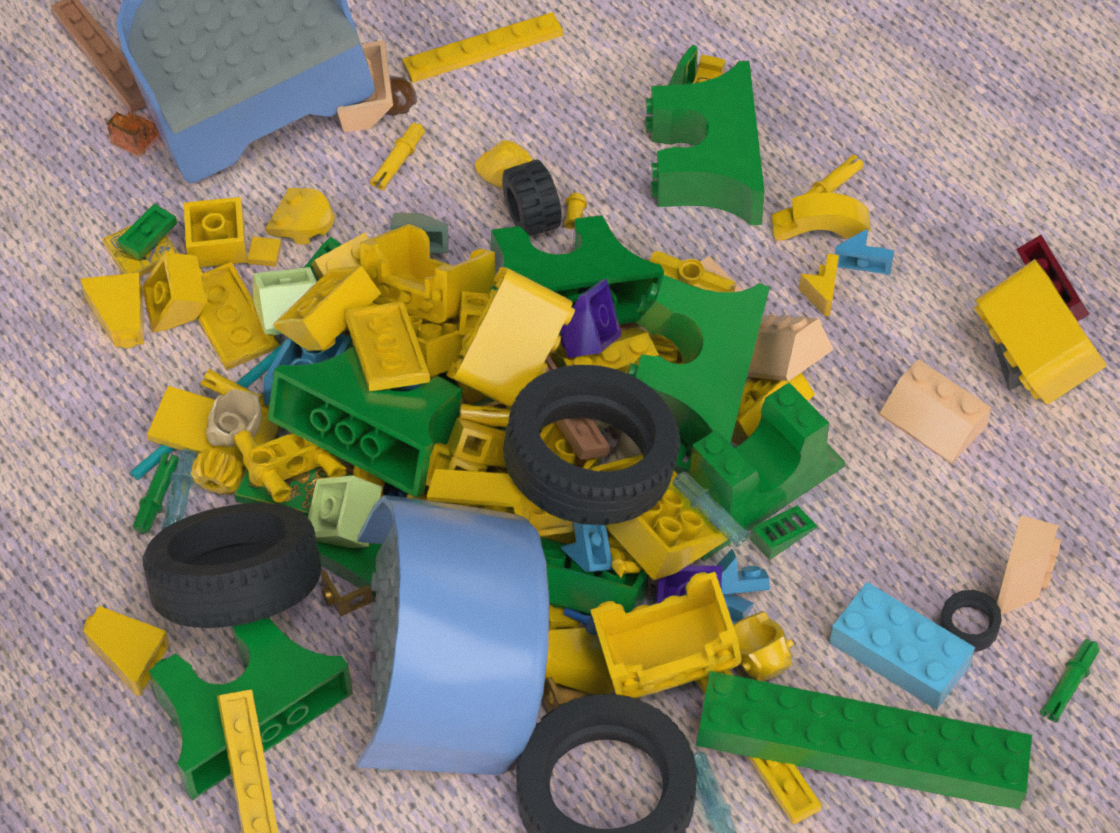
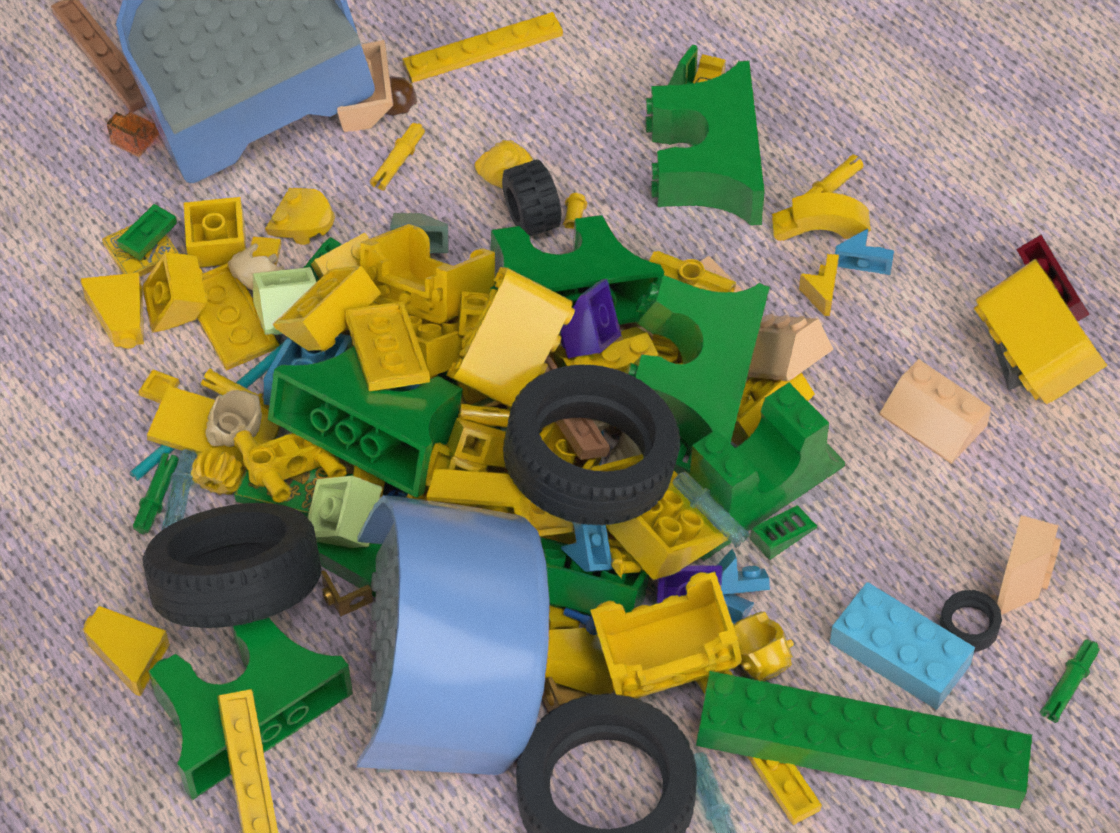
none -> yellow tile [138,369,180,403]
none -> tan hair [228,243,285,291]

